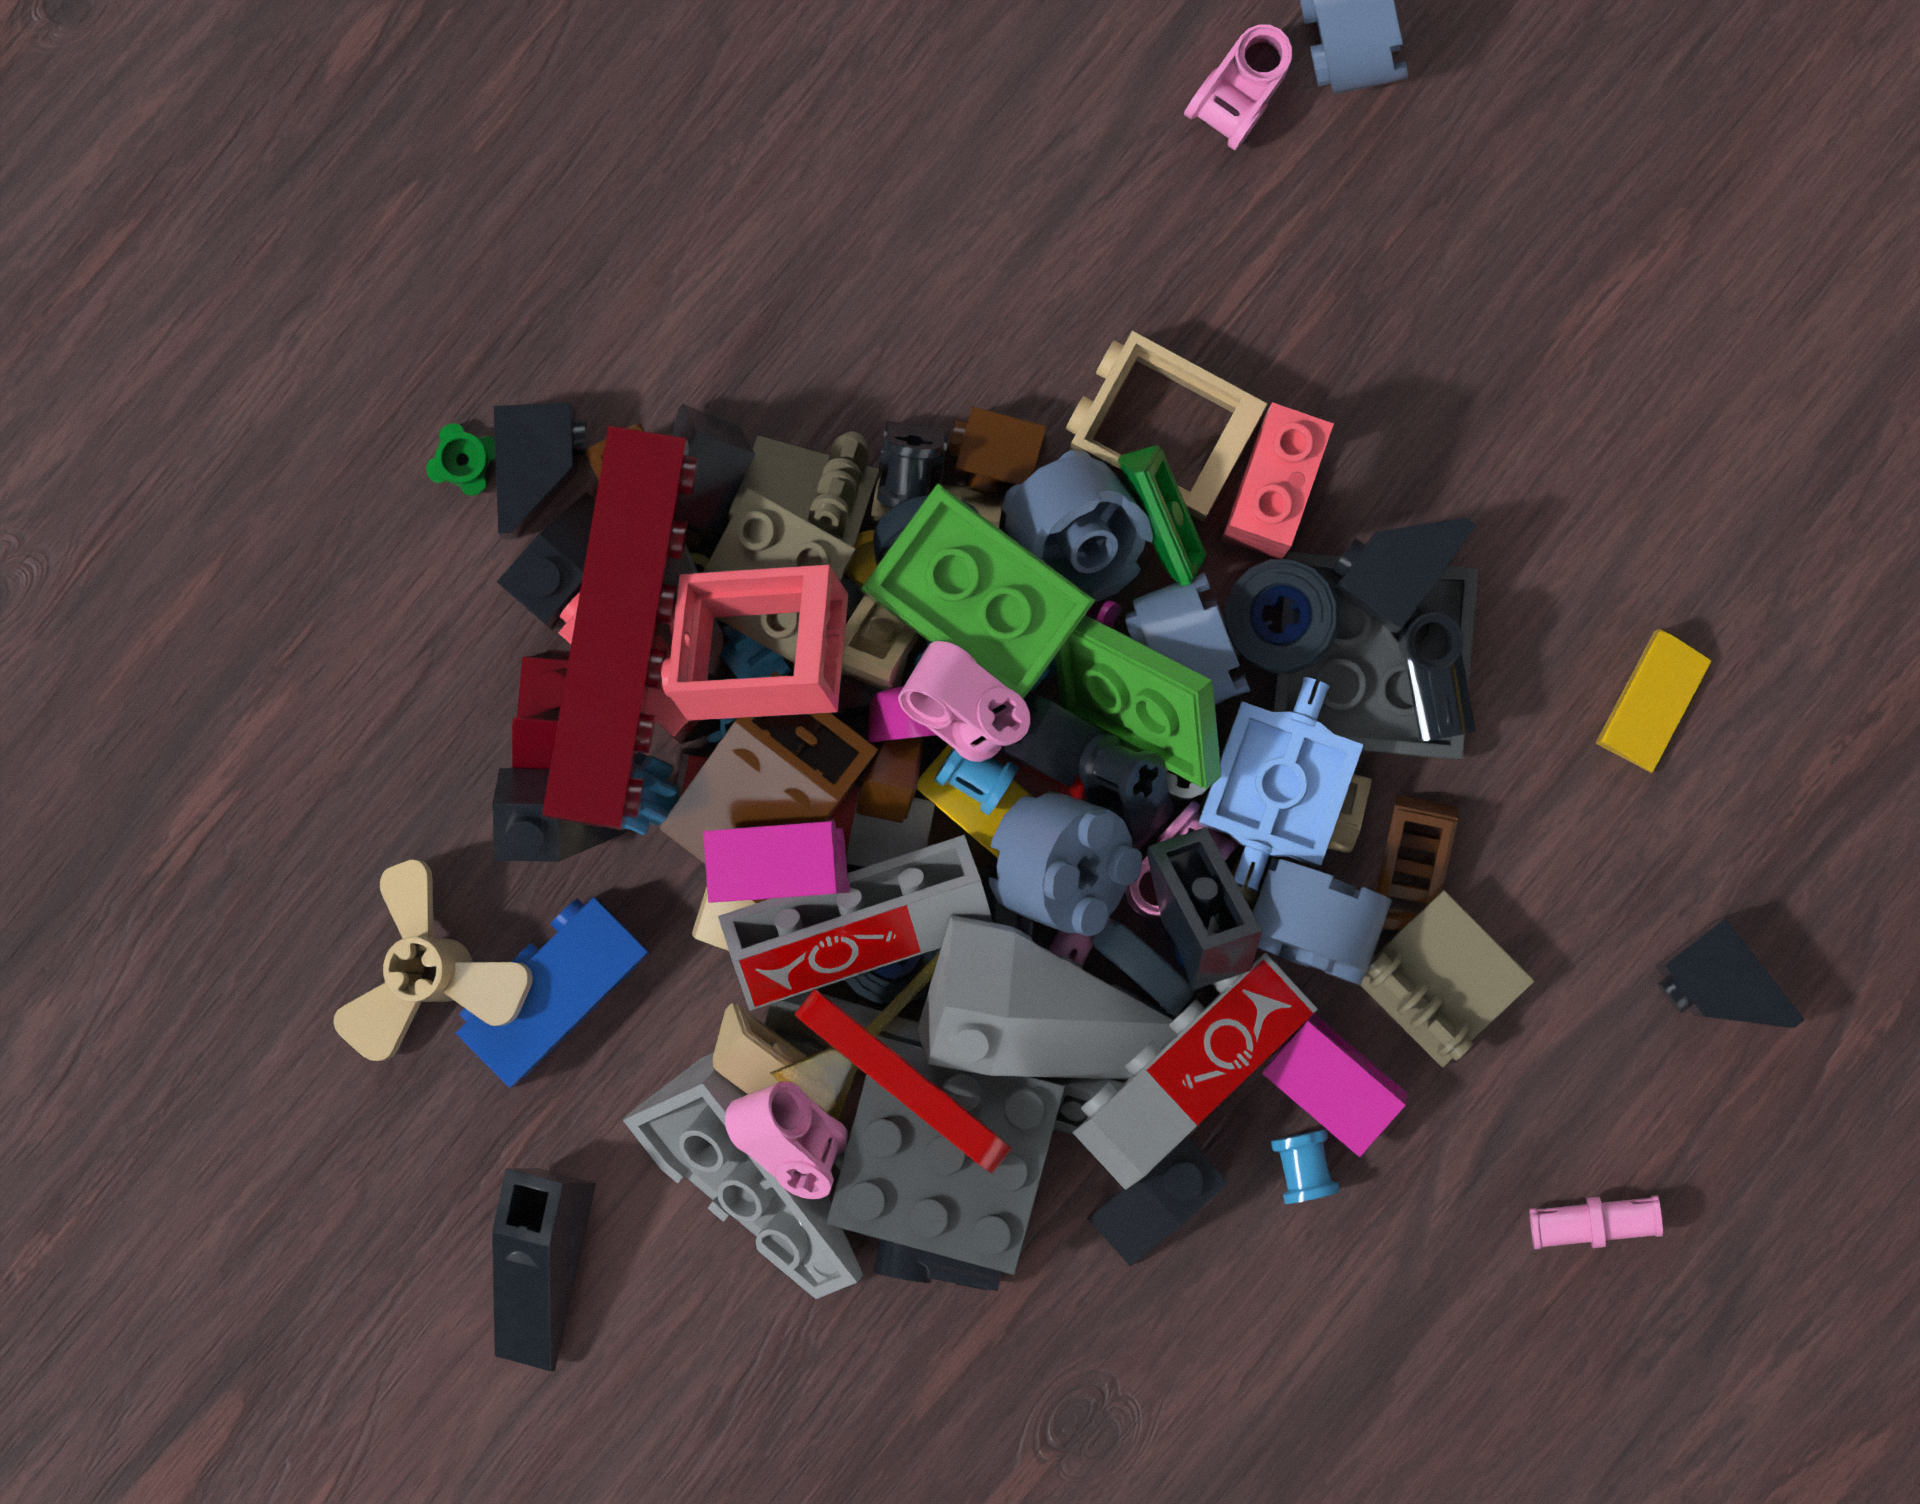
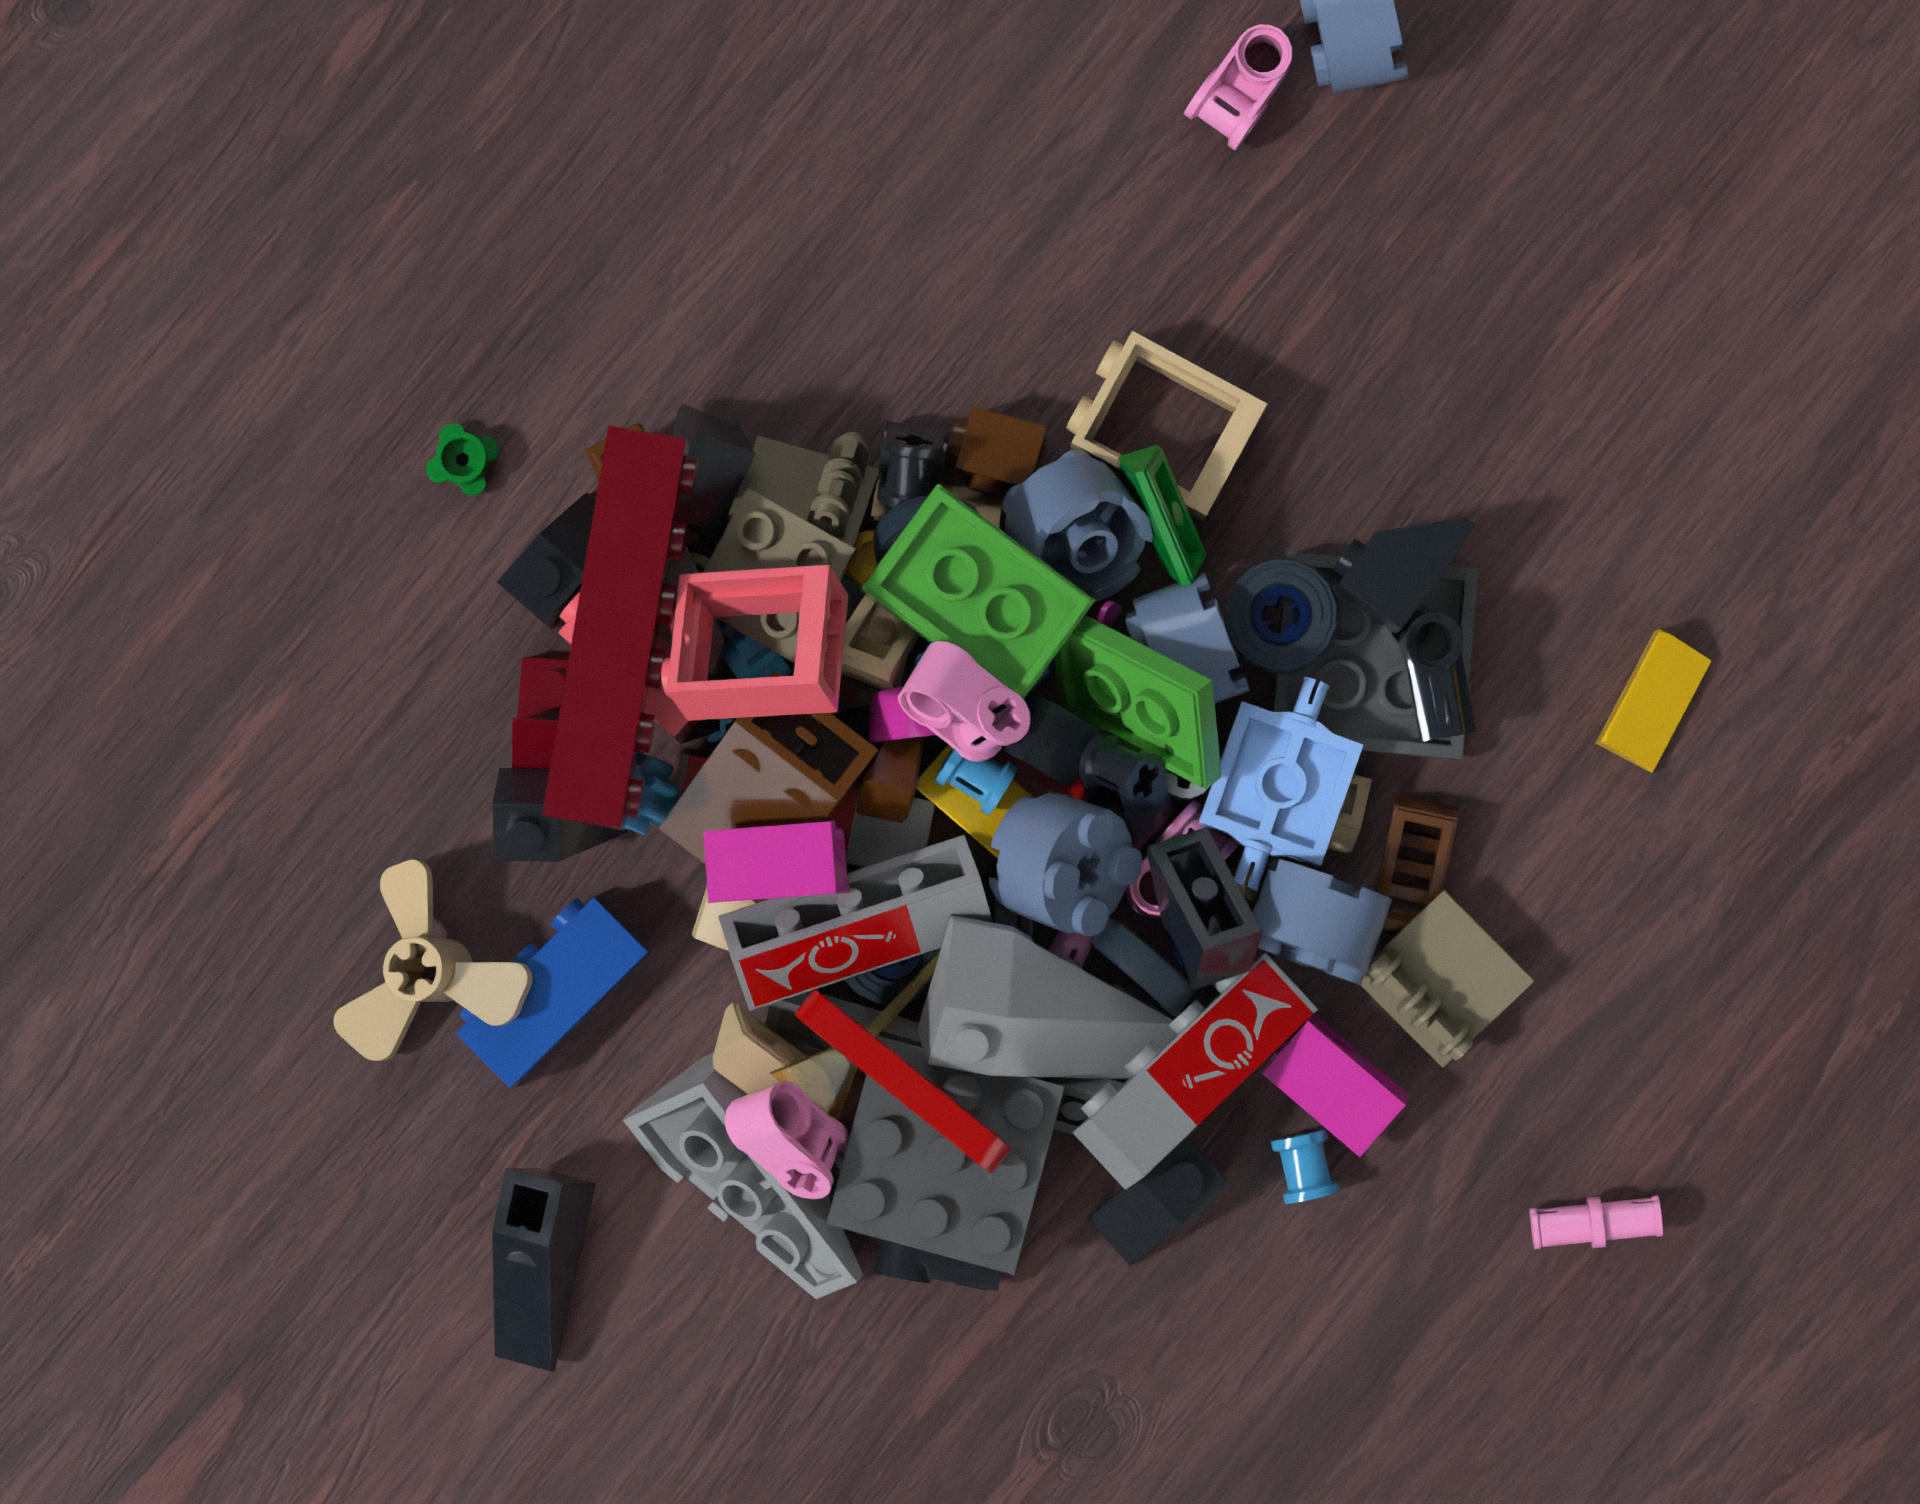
black slope [494,403,588,539] -> none
coral window [1221,402,1334,559] -> none
black slope [1655,918,1804,1028] -> none

